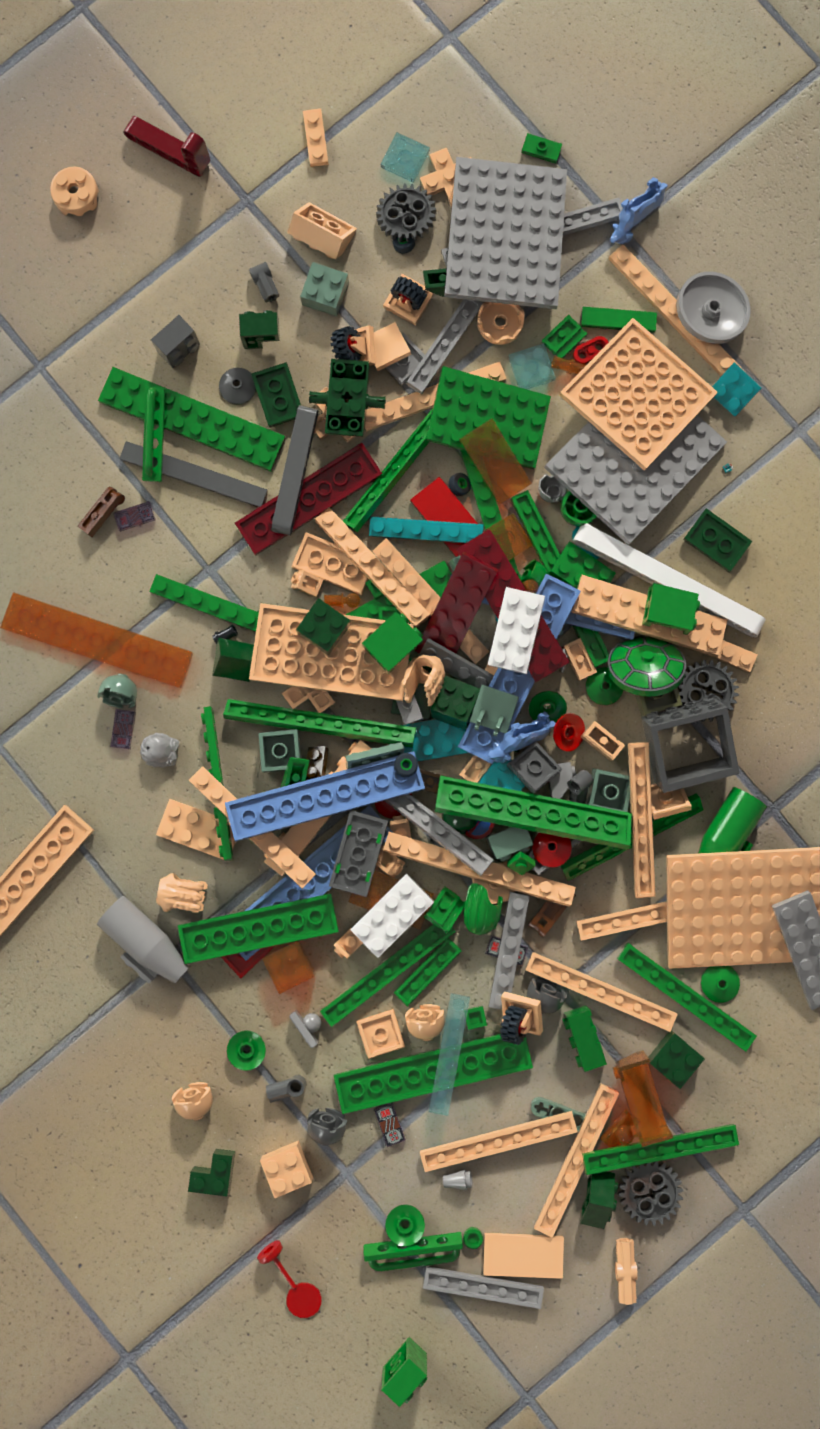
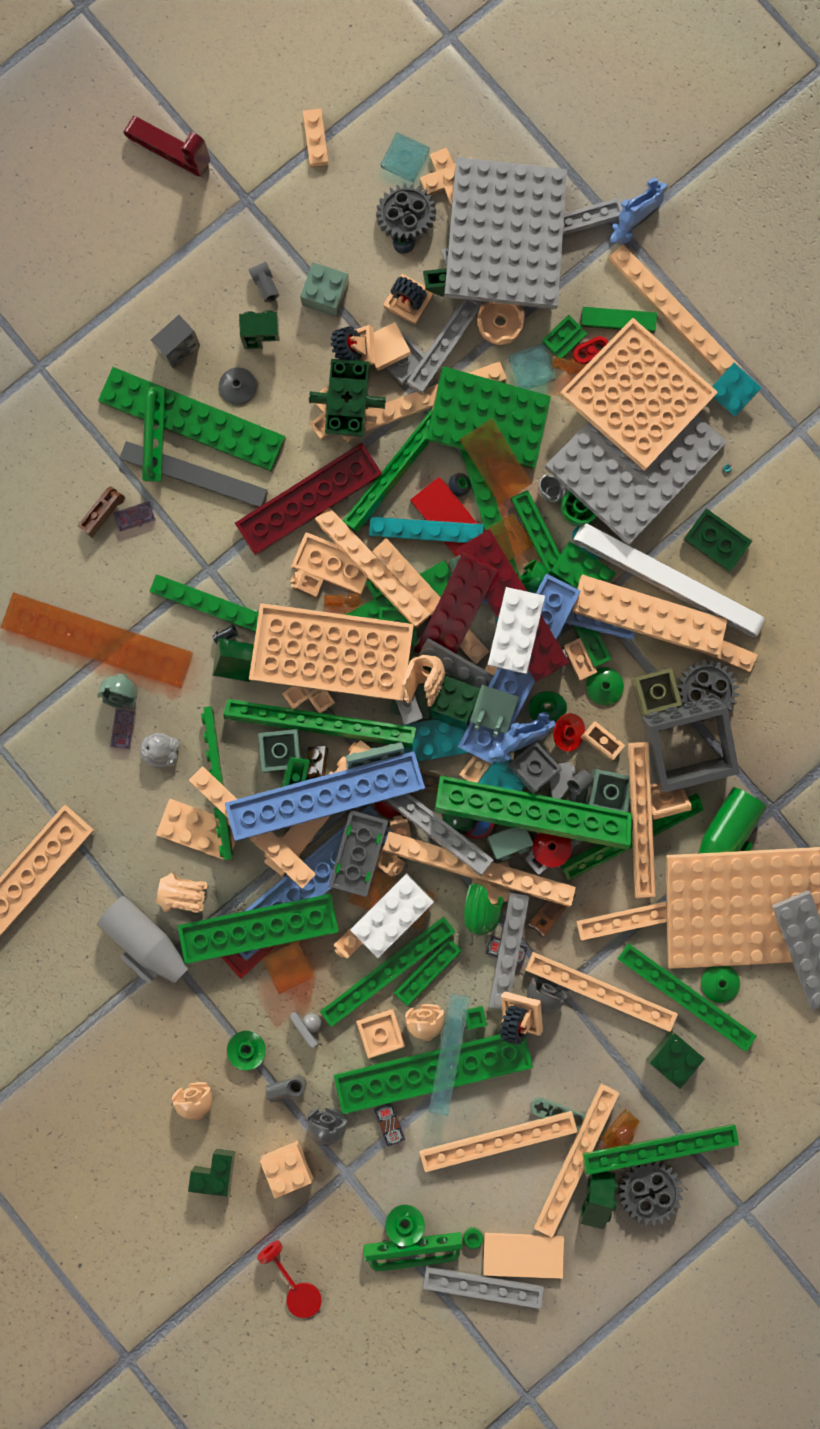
light nougat plate [50,167,99,216] -> none
dark green plate [251,362,301,428] -> none
dark grey beam [271,405,318,536] -> none
light nougat slope [287,203,357,259] -> none
dark green brick [296,598,351,655] -> none
green panel [362,612,423,674] -> none
green brick [381,1337,427,1407] -> none
black wheel [394,753,418,777] -> none
green plate [424,886,465,934] -> none
light grey cone [443,1170,473,1190] -> none
green plate [507,851,535,875] -> none
green plate [521,133,562,164] -> none
clear orange hinge [522,579,539,593] -> none
green wedge [562,1005,607,1072] -> none
green dish [607,636,686,697] -> none
clear orange windscreen [612,1050,673,1147] -> none
light nougat piece [615,1238,637,1305] -> none
green panel [642,583,700,635] -> none
light grey dish [676,272,751,344] -> none

